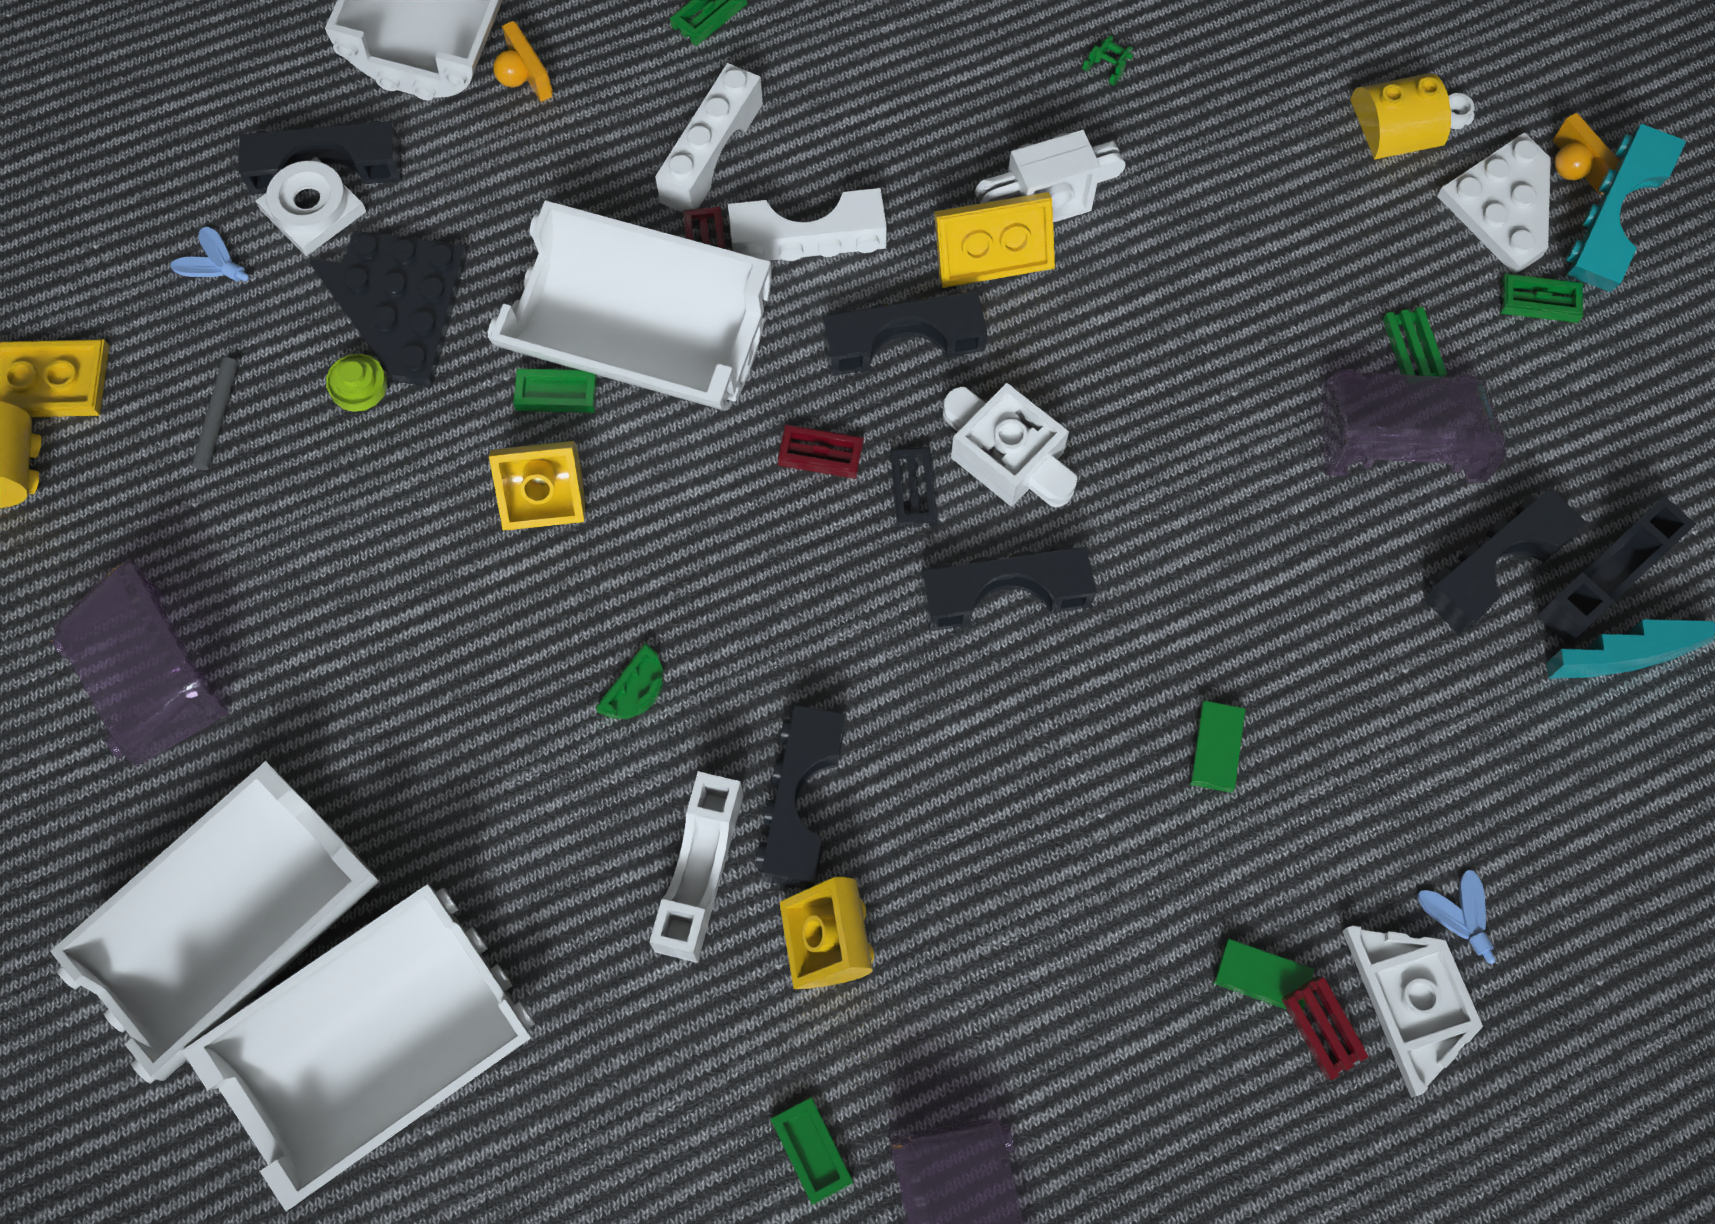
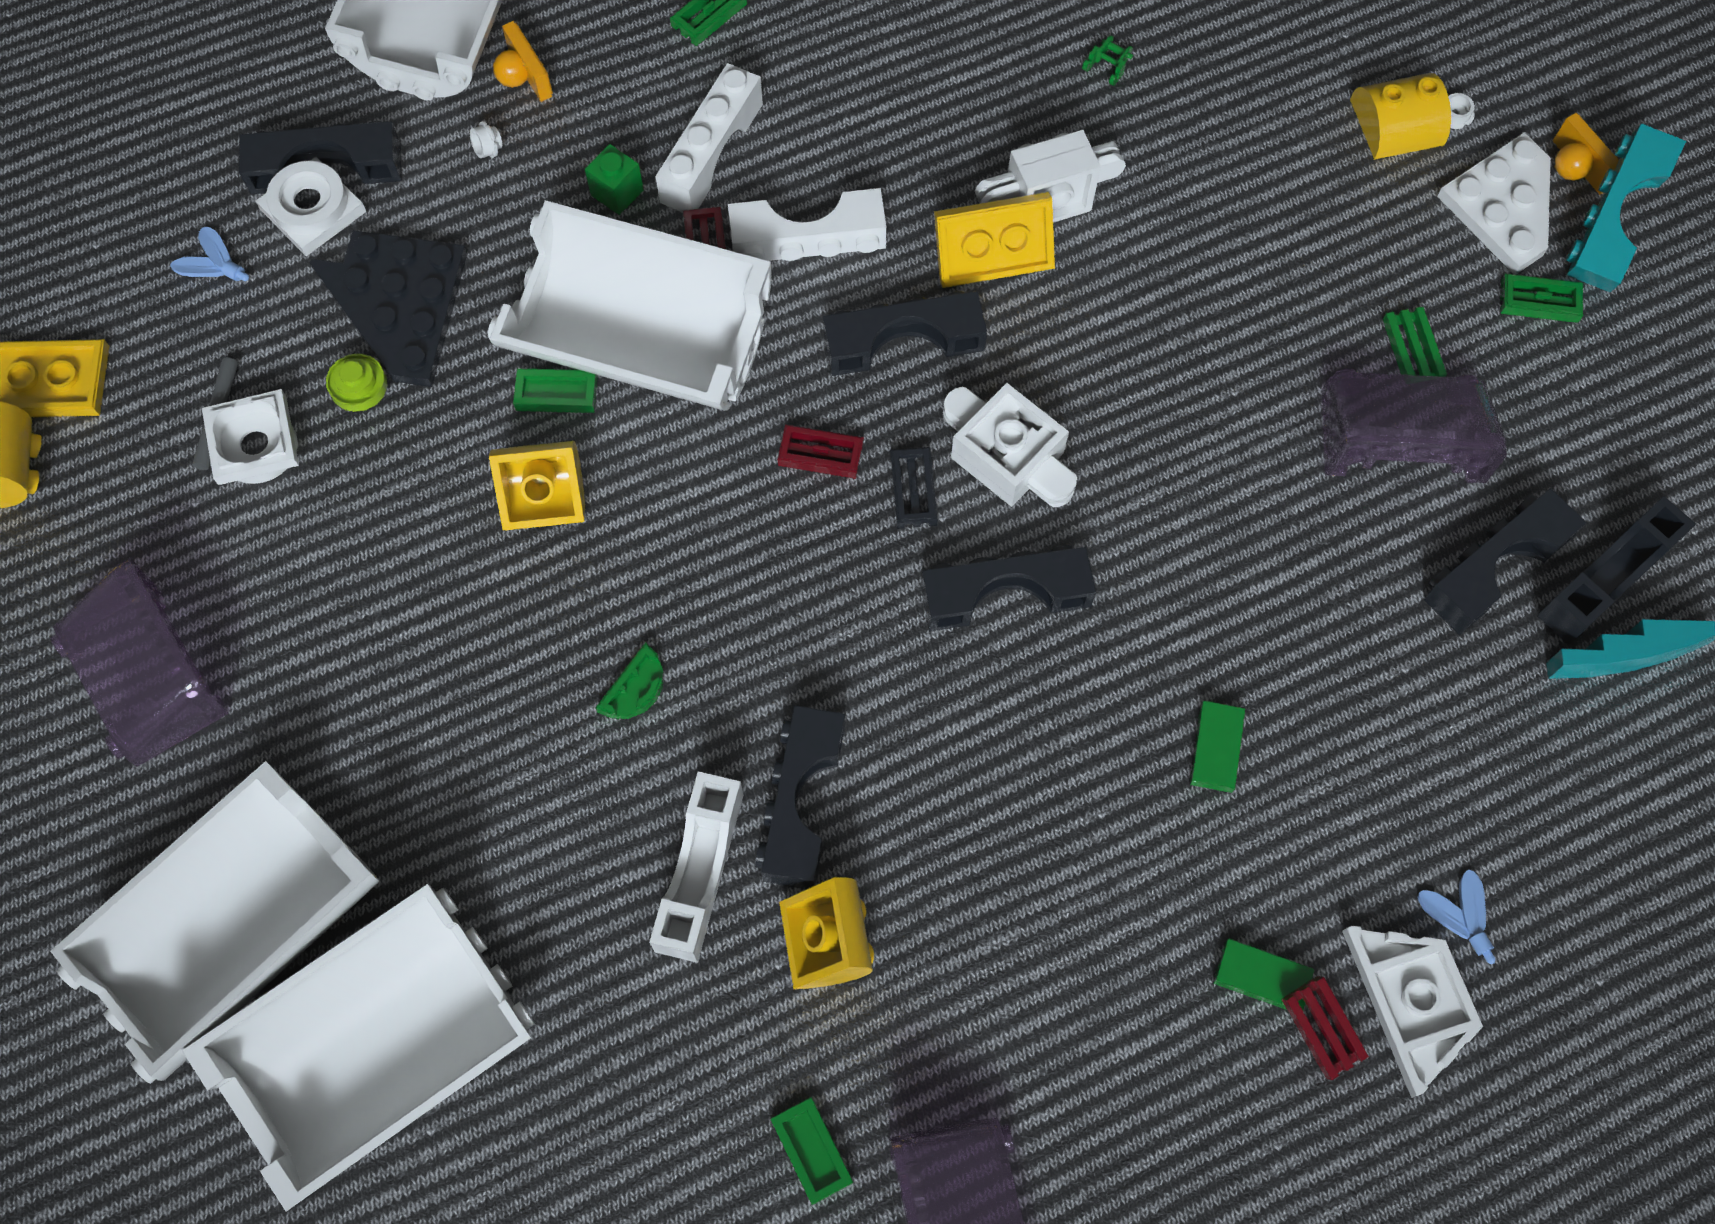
none -> white piece [202,389,299,485]
none -> white plate [470,121,502,159]
none -> green brick [585,144,644,215]

